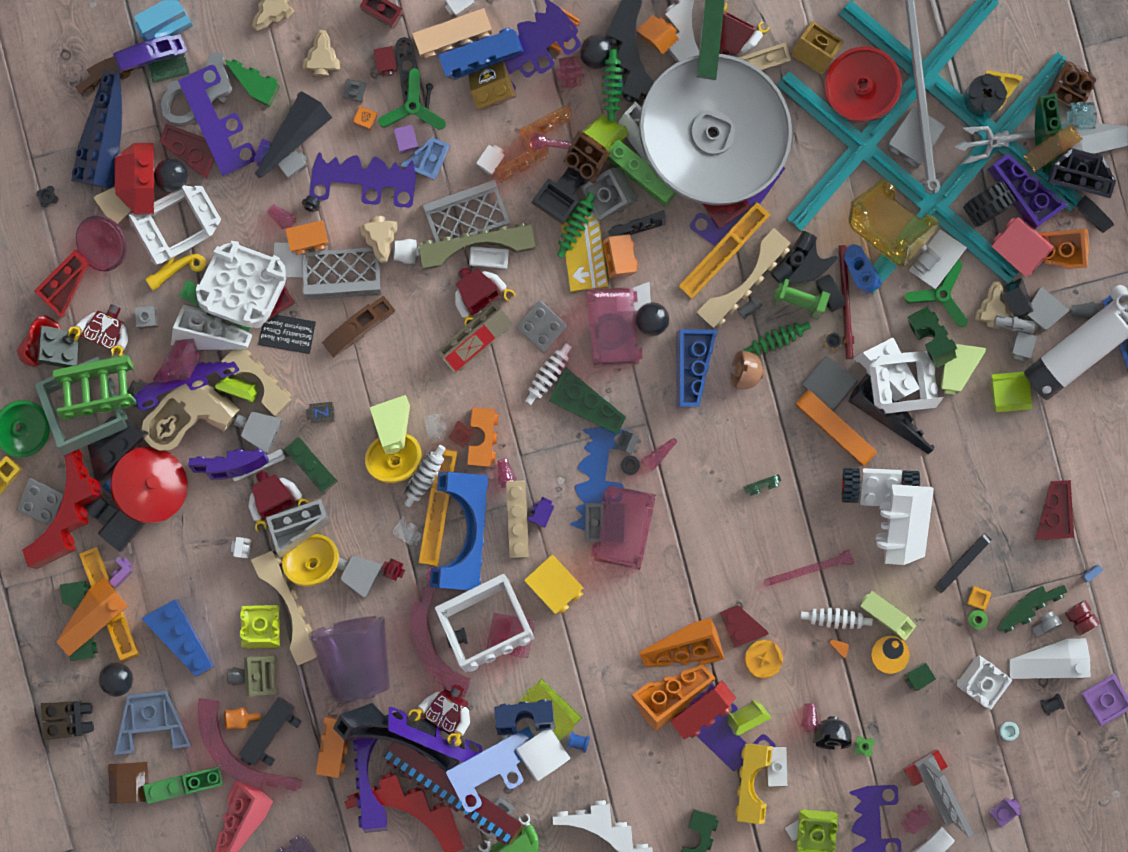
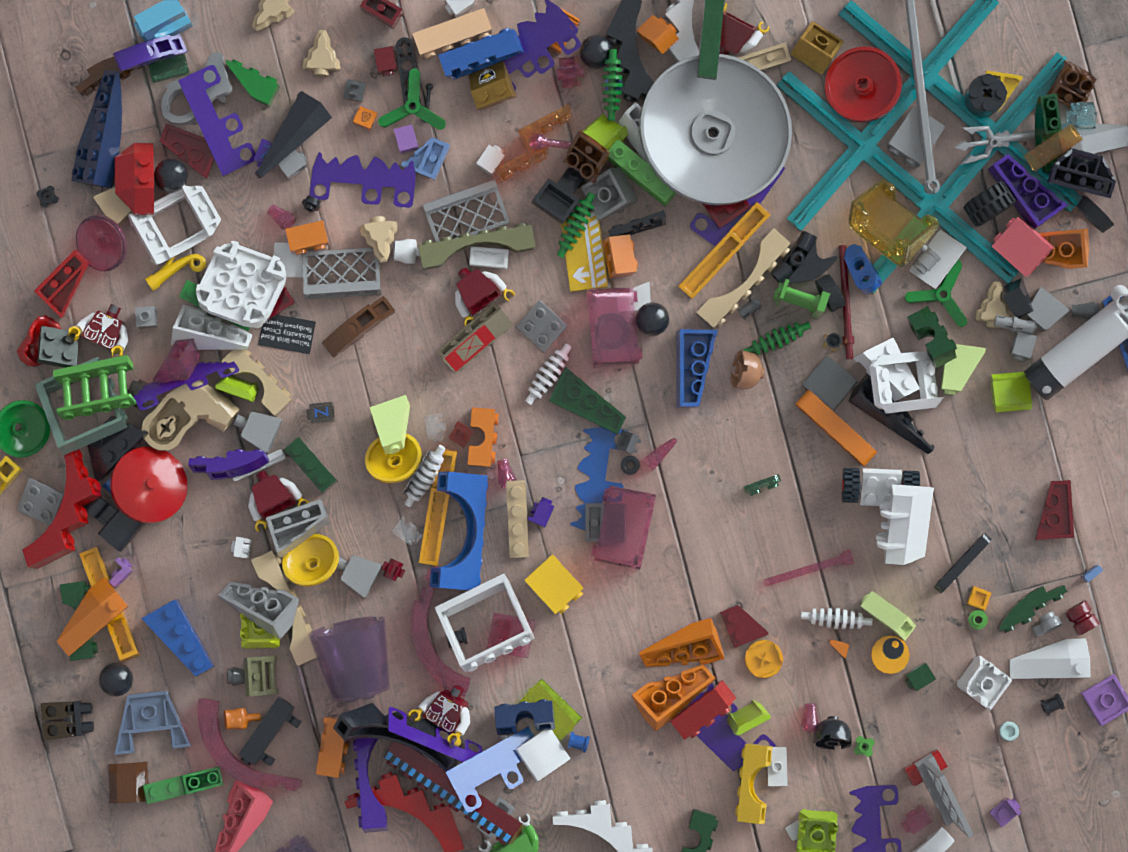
none -> light grey wedge [218,582,299,639]

